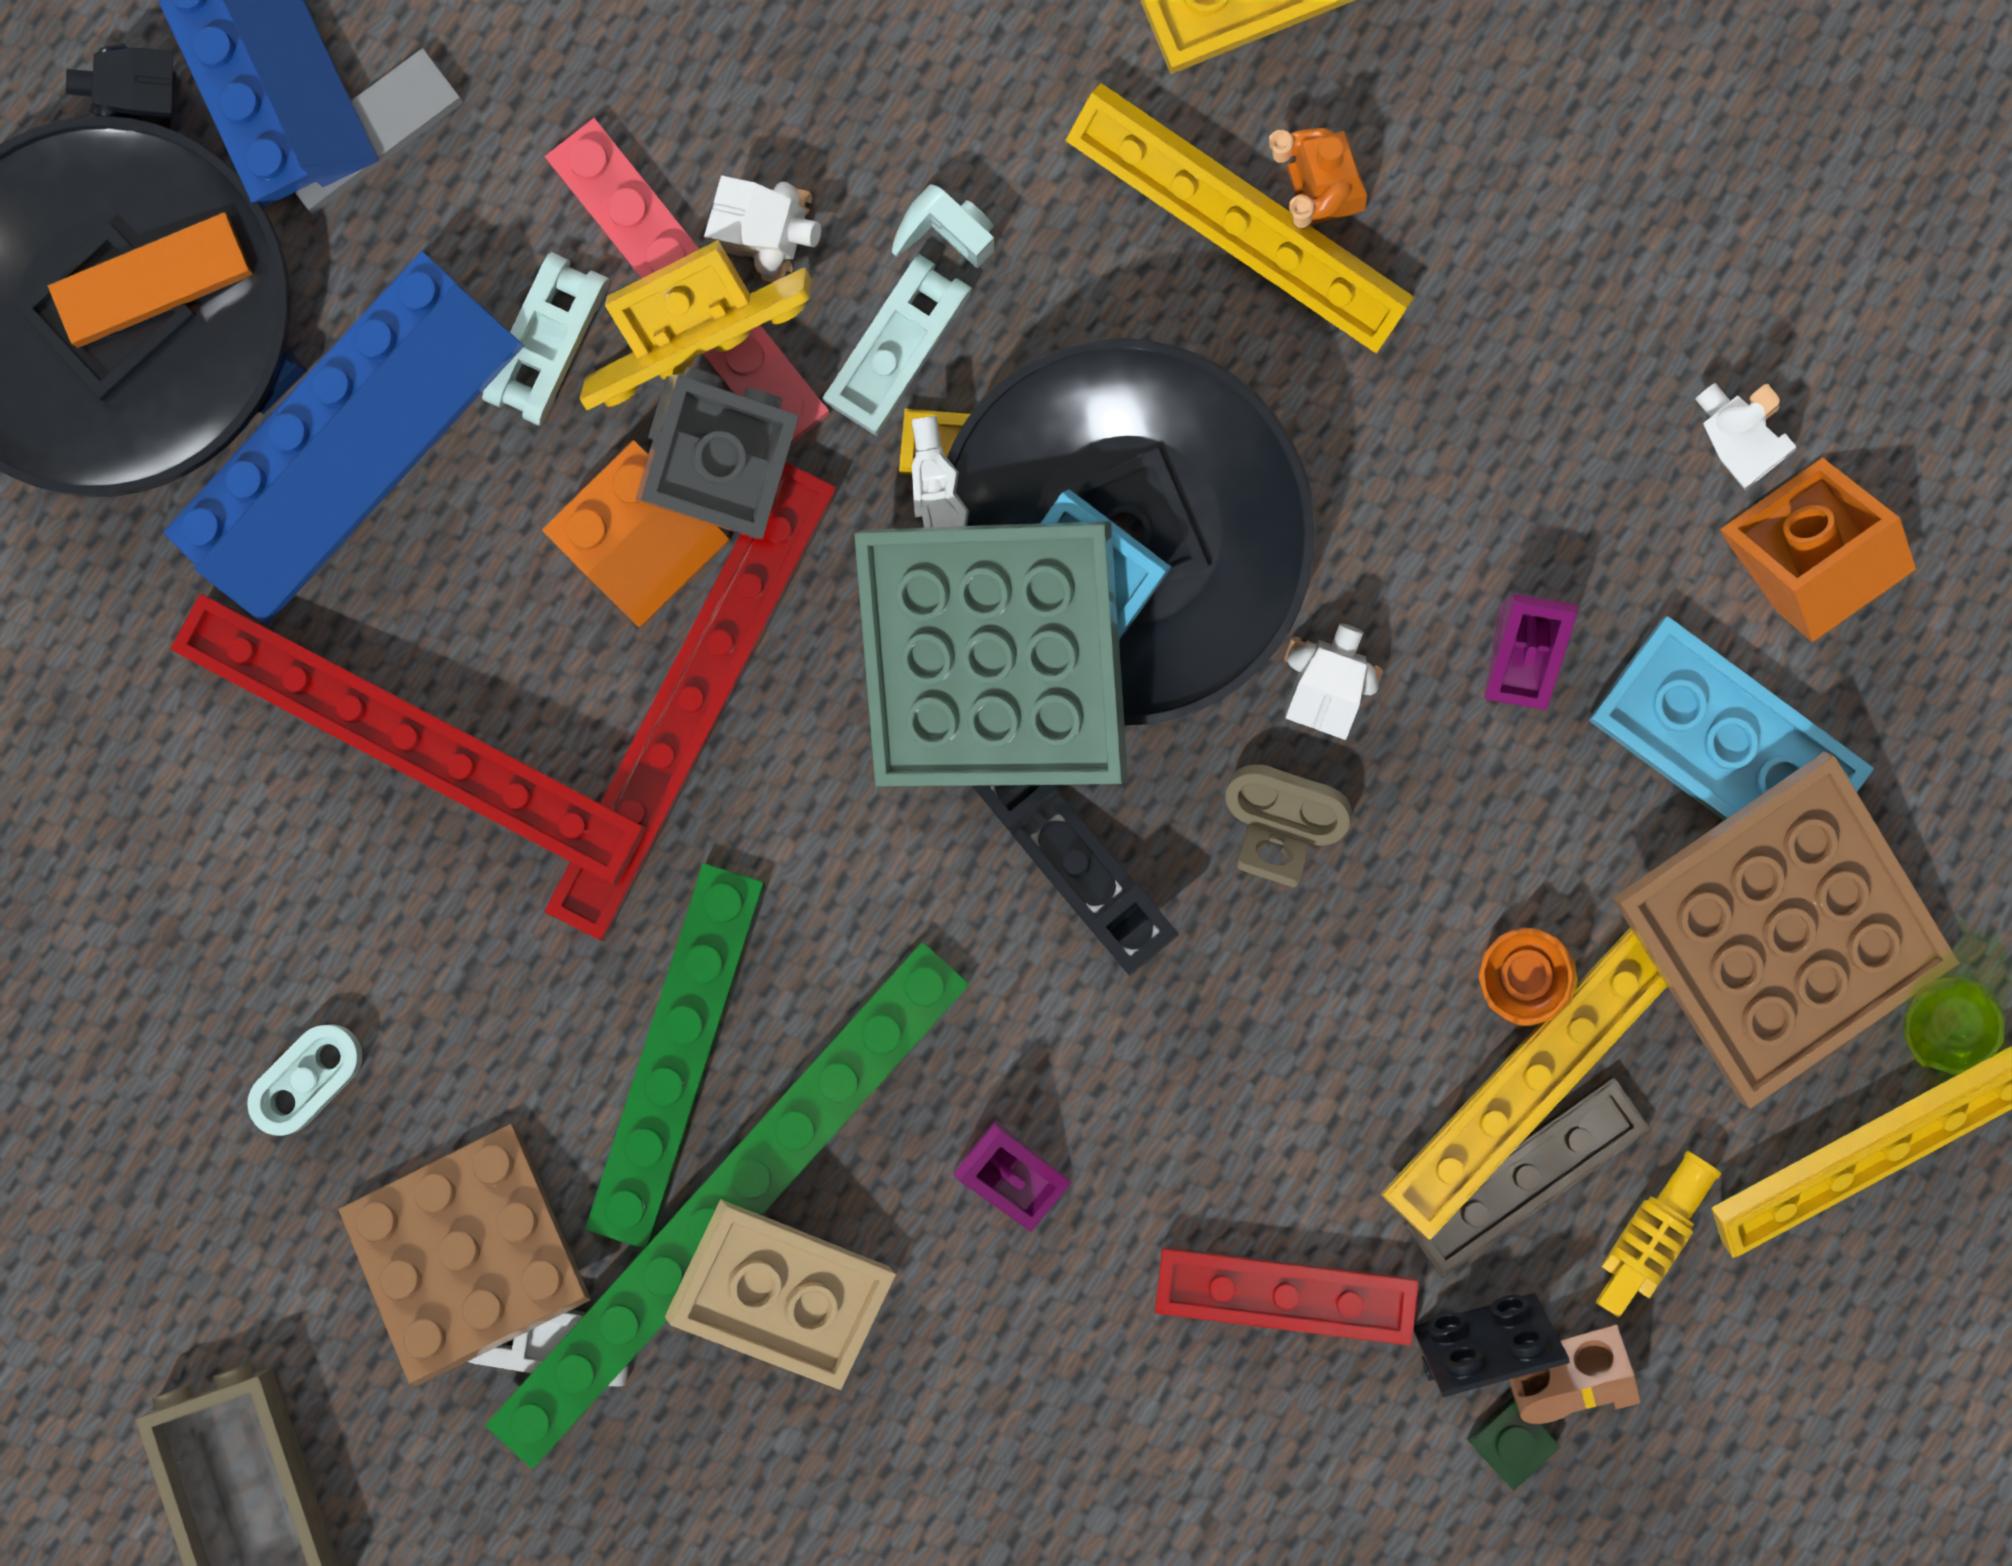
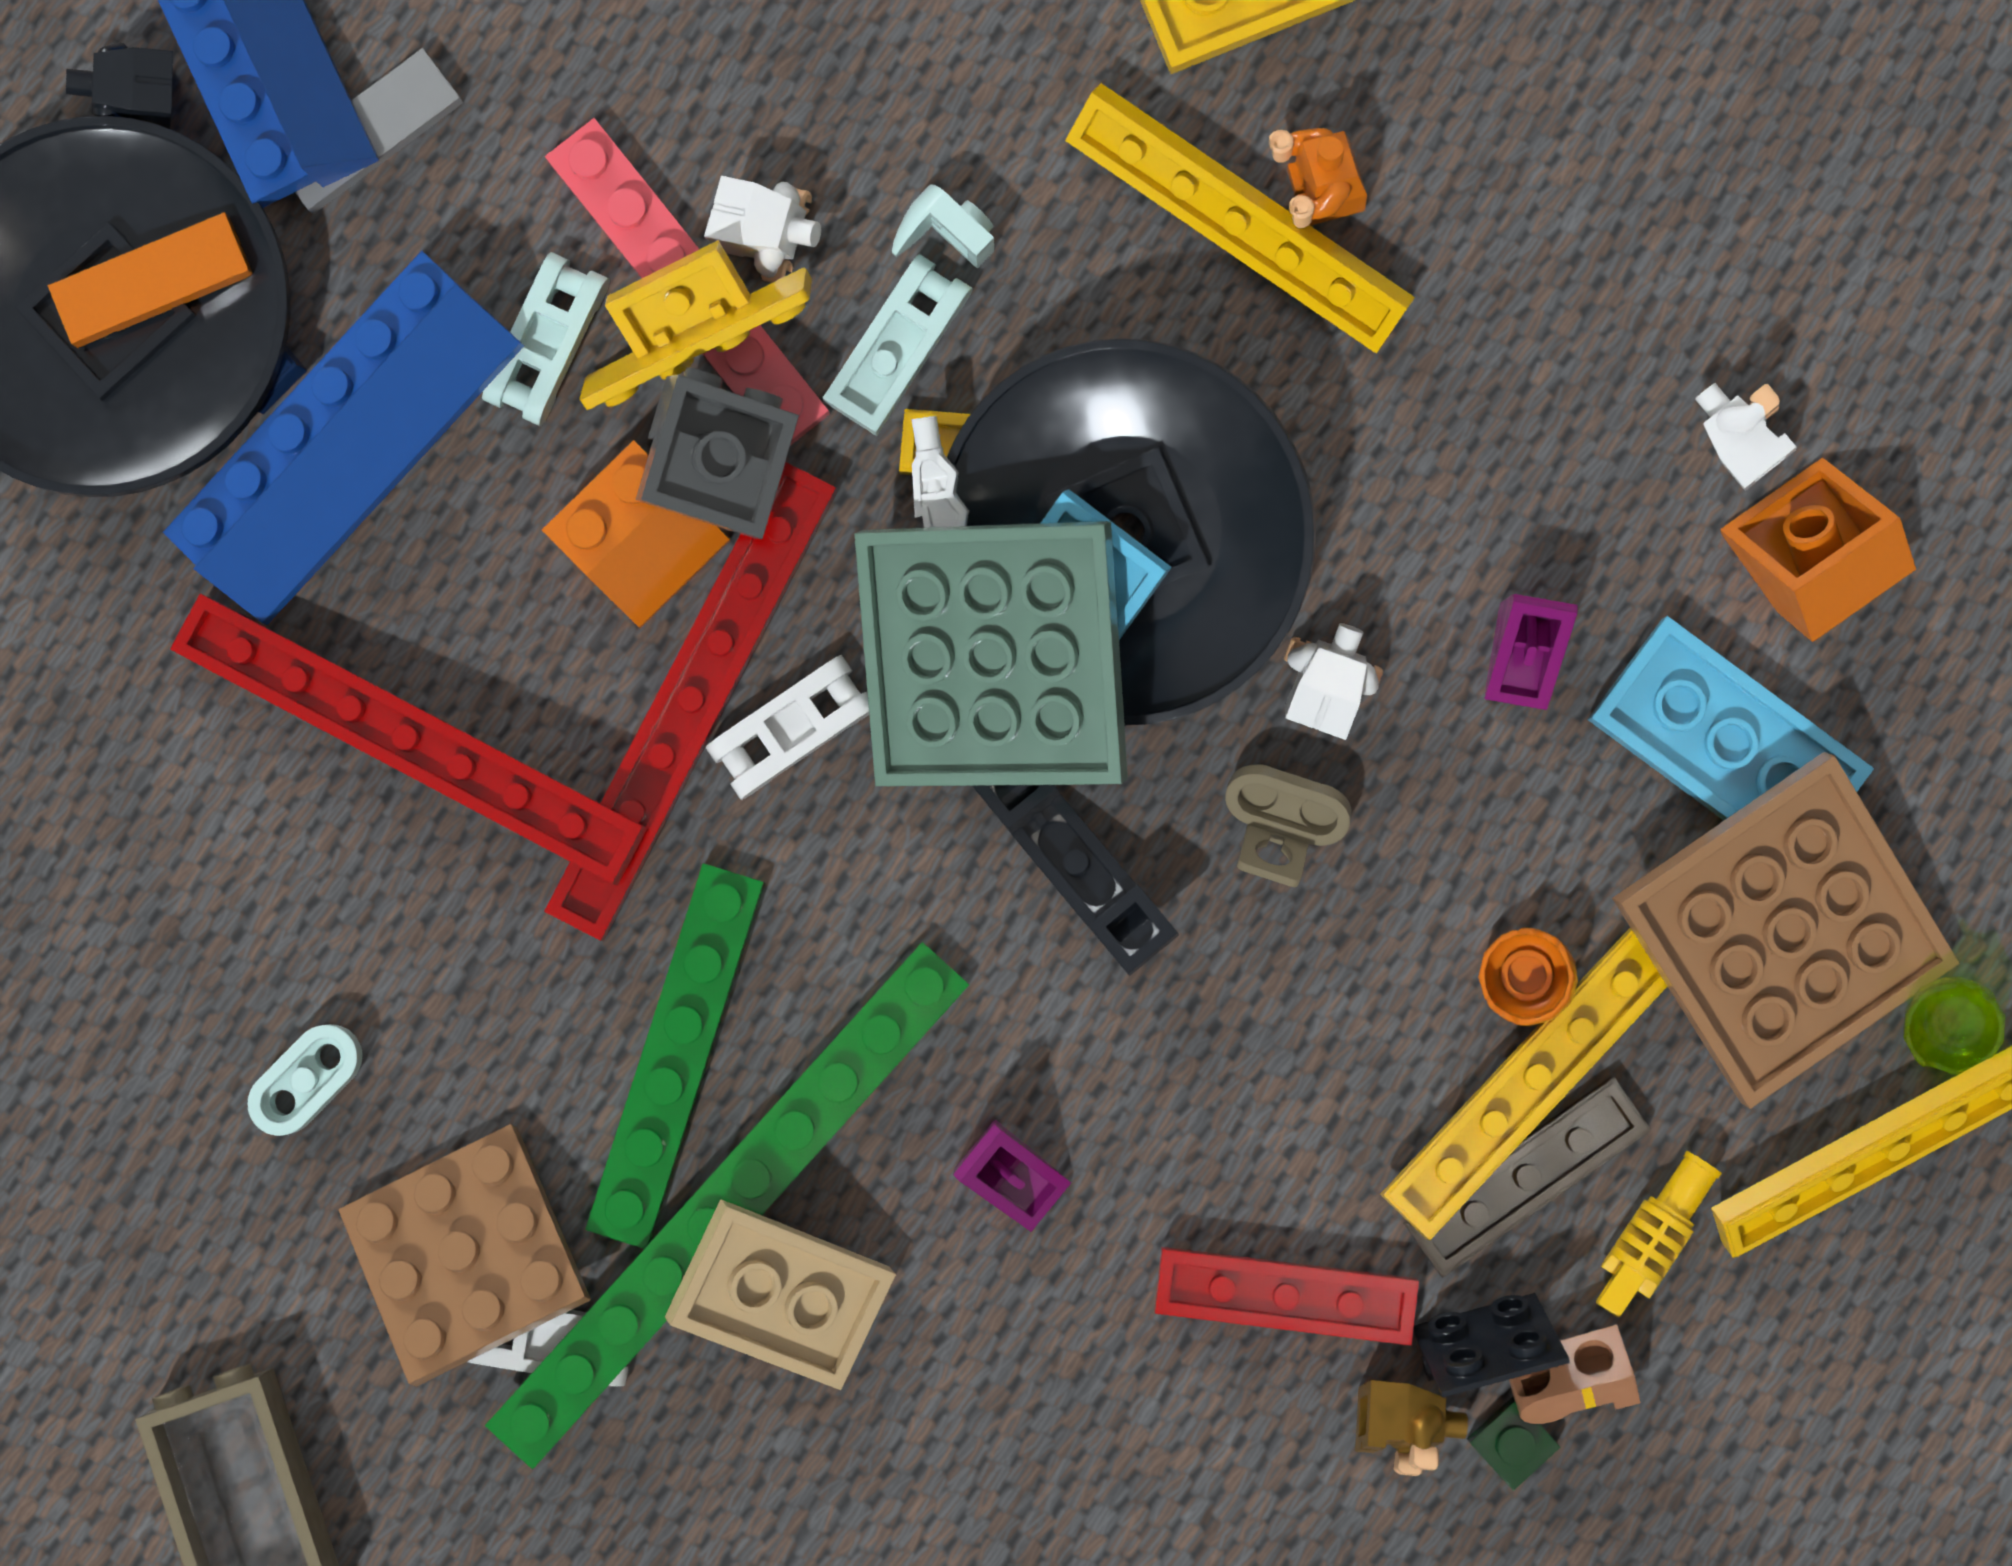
none -> white plate [705,655,869,800]
none -> pearl gold piece [1355,1380,1468,1476]

